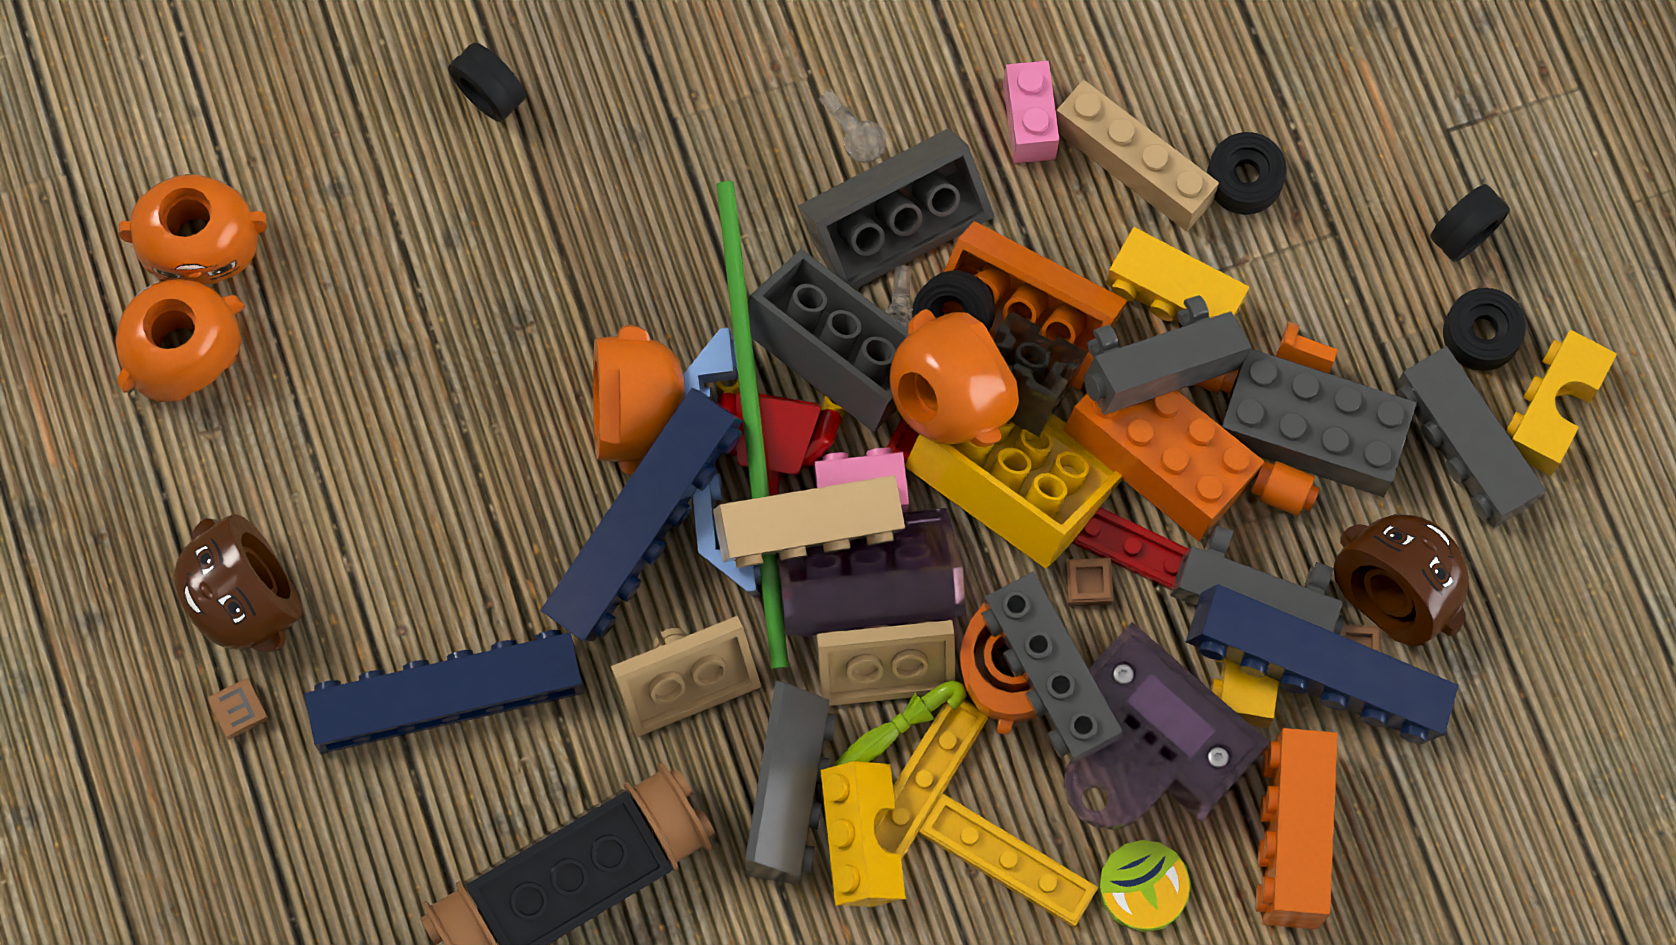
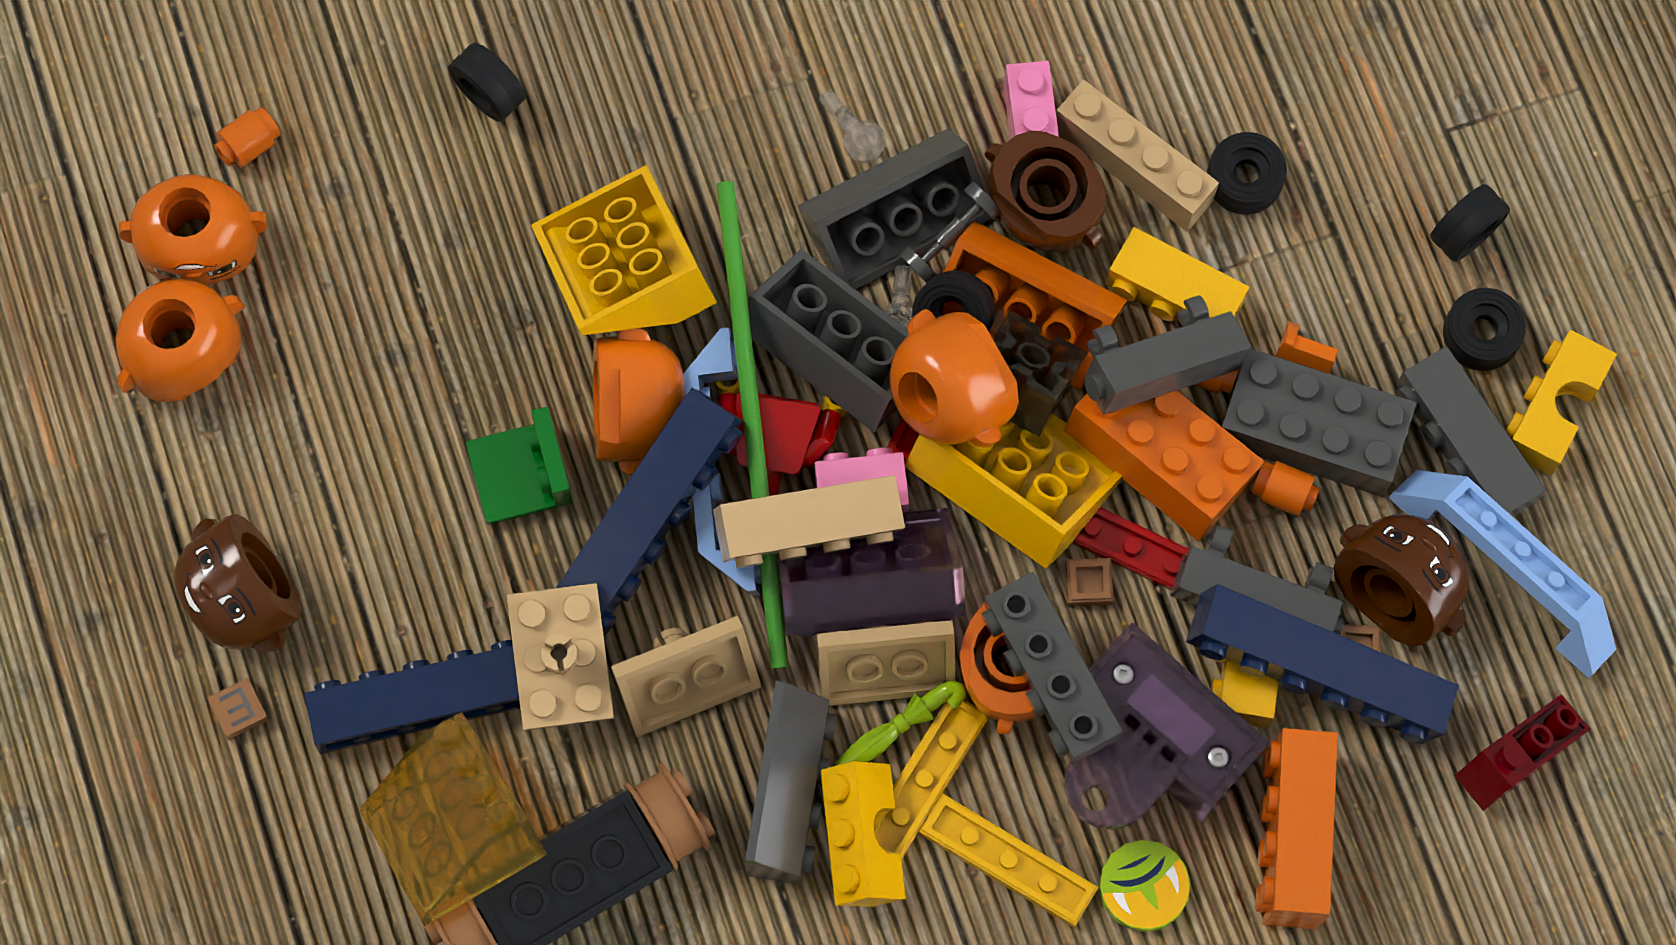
none -> orange brick [214,107,281,168]
none -> clear yellow slope [359,712,547,926]
none -> green bracket [466,406,573,525]
none -> tan plate [507,583,614,731]
none -> yellow slope [531,165,717,335]
none -> dark grey wheel [899,181,999,283]
none -> reddish brown piece [984,130,1107,253]
none -> light blue slope [1389,470,1616,678]
none -> dark red slope [1454,694,1590,811]

